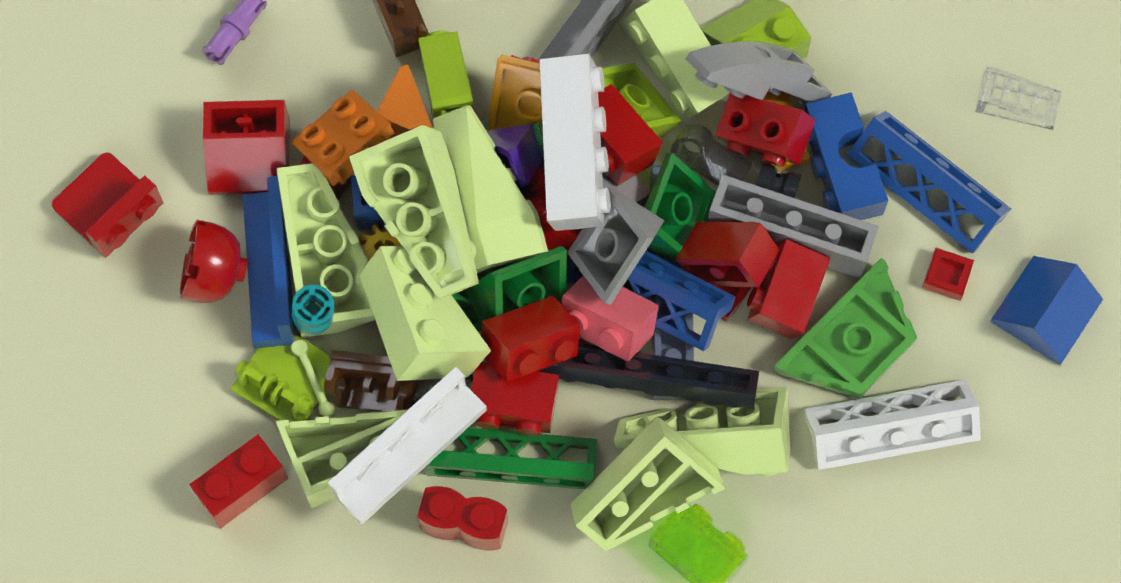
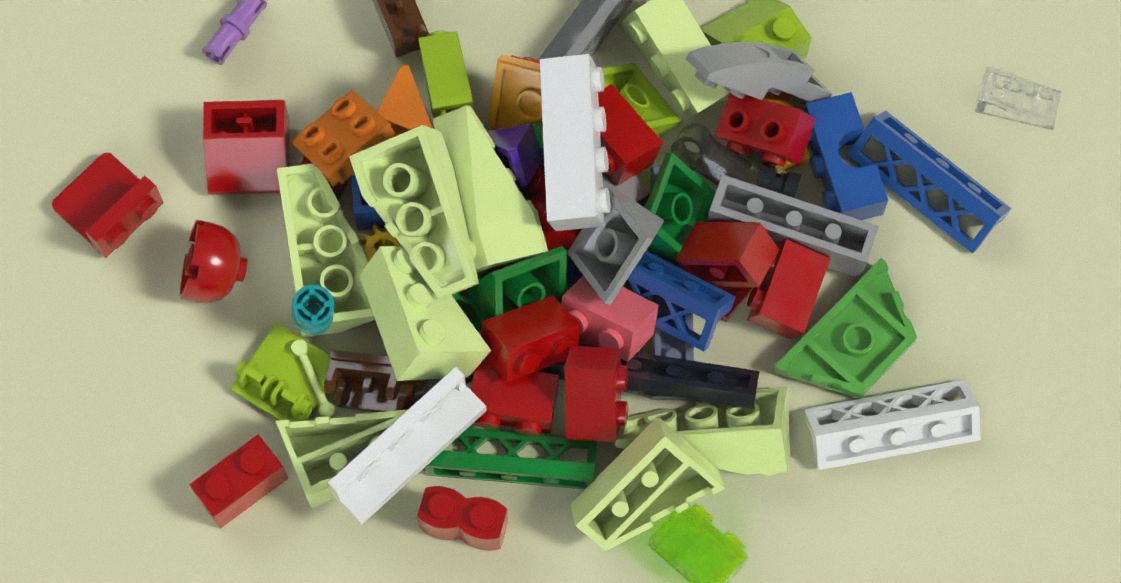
blue fence [242,176,295,349] -> none
red tile [922,247,974,301] -> none
blue slope [990,256,1103,365] -> none
none -> red brick [564,345,628,442]

